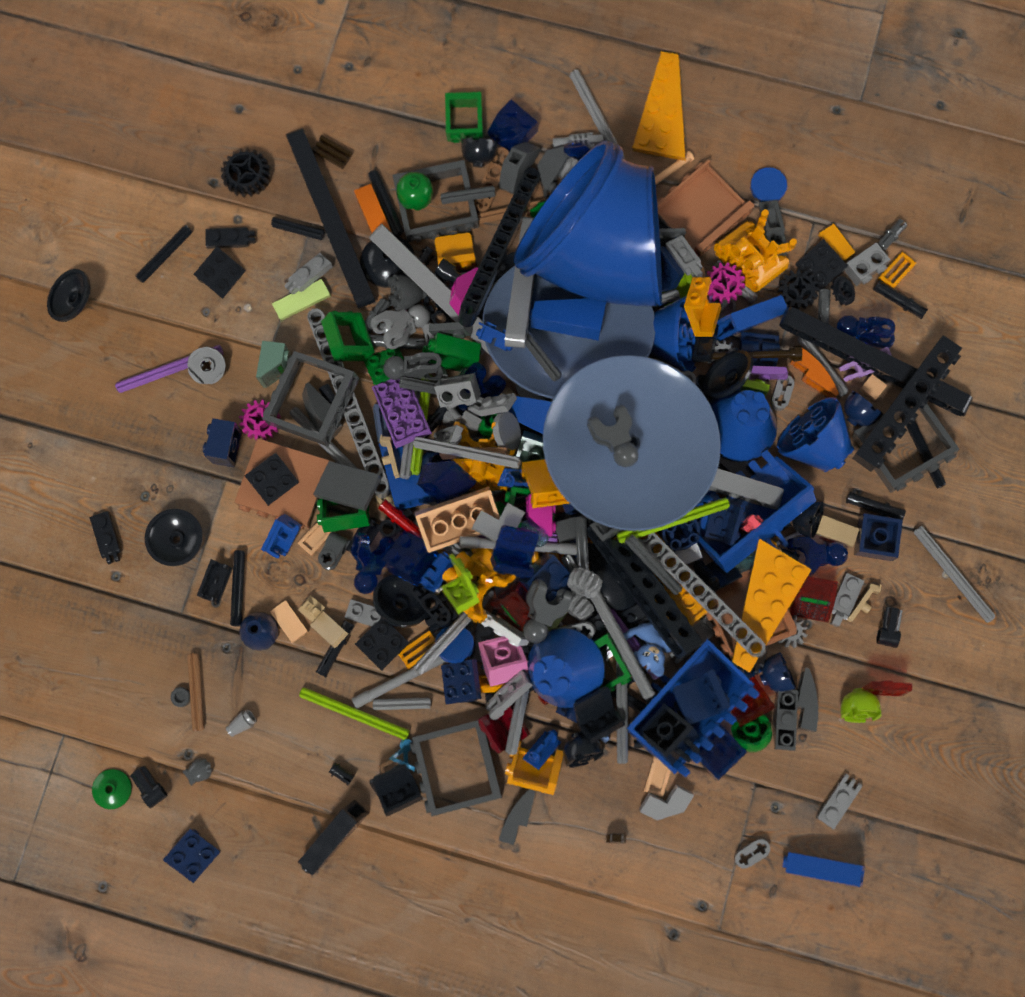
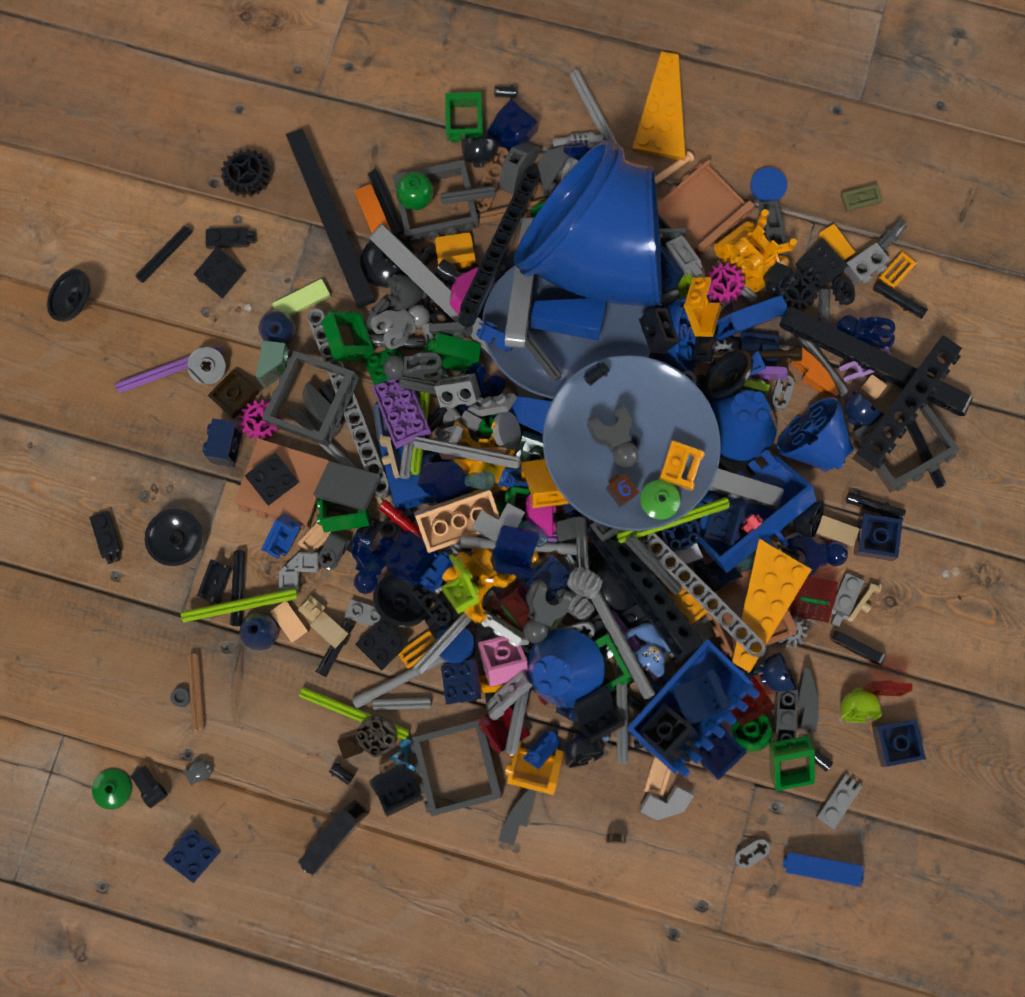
light grey cone [226,709,256,737] -> none
black axle [271,217,325,240] -> none
light grey hinge [285,253,333,294] -> none
dark brown tile [312,135,352,169] -> none
black piece [876,607,903,648] -> none
light grey axle [913,526,995,623] -> none
none -> lime axle [181,588,298,622]
none -> dark brown plate [207,369,260,419]
none -> dark blue piece [258,309,296,344]
none -> light grey tile [279,552,319,591]
none -> dark brown plate [337,734,363,760]
none -> dark brown tile [356,716,397,757]
none -> clear light blue cone [465,471,495,491]
none -> black pin [494,85,517,100]
none -> black pin [583,362,610,386]
none -> reddish brown brick [606,473,639,508]
none -> black brick [639,307,679,354]
none -> bright green dish [640,480,680,520]
none -> light orange plate [659,440,705,491]
none -> blue tile [750,351,766,376]
none -> black brick [763,262,795,296]
none -> green window [769,735,815,791]
none -> black pin [814,747,833,772]
none -> black beam [830,630,886,666]
none -> olive plate [840,184,883,213]
none -> dark blue brick [872,719,926,767]

